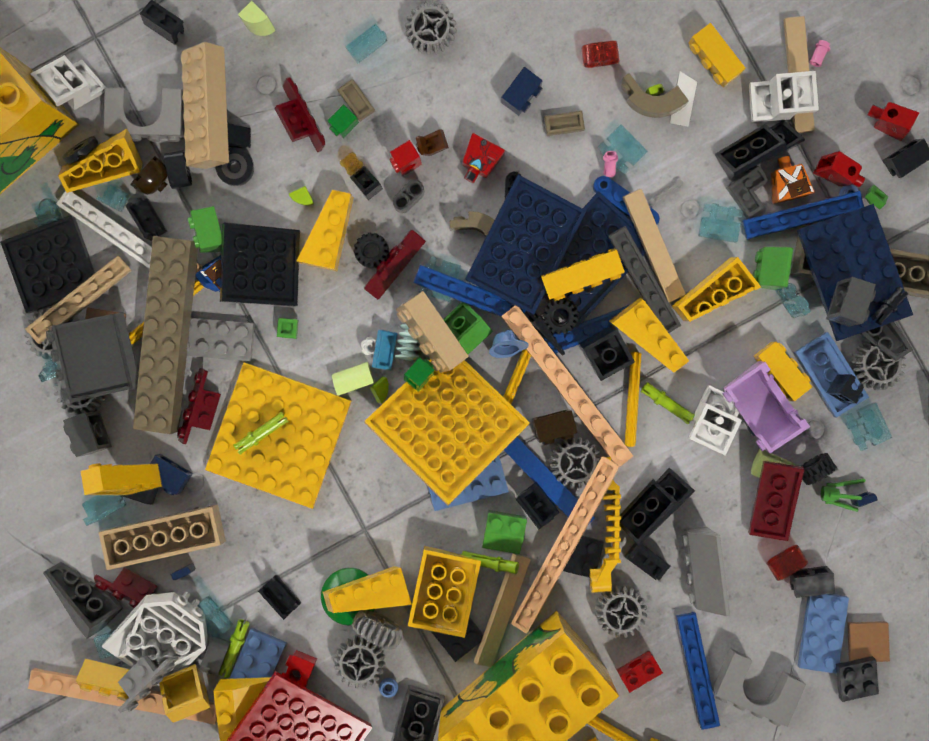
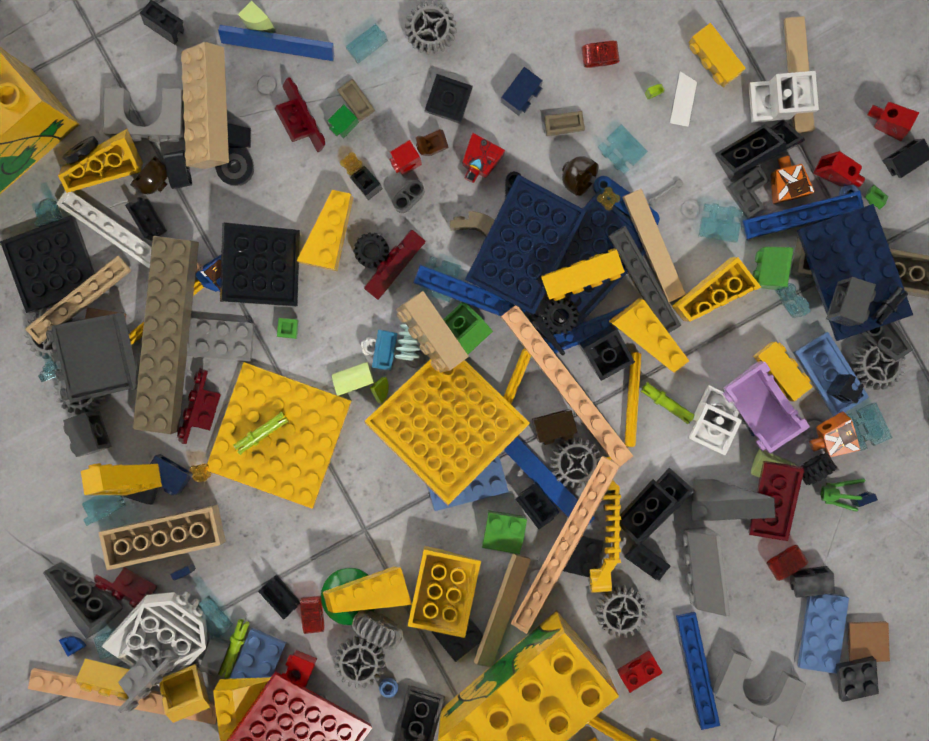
white bracket [30,55,106,110] -> none
clear light blue panel [96,185,131,212] -> none
bright green slope [187,206,222,253] -> none
lime tile [289,186,314,206] -> none
green brick [404,357,435,392] -> none
lime pin [461,551,519,574] -> none
medium blue piece [489,330,529,358] -> none
bright pink pin [603,151,618,177] -> none
dark tan arch [621,73,689,118] -> none
bright pink pin [810,40,830,67] -> none
none -> blue tile [59,636,87,657]
none -> clear yellow plate [190,464,211,482]
none -> blue tile [218,25,334,61]
none -> clear red beam [300,596,324,634]
none -> black plate [425,74,473,124]
none -> dark brown cylinder [562,156,599,196]
none -> clear yellow plate [597,187,620,210]
none -> dark grey wedge [692,479,775,521]
none -> orange torso [809,412,861,457]

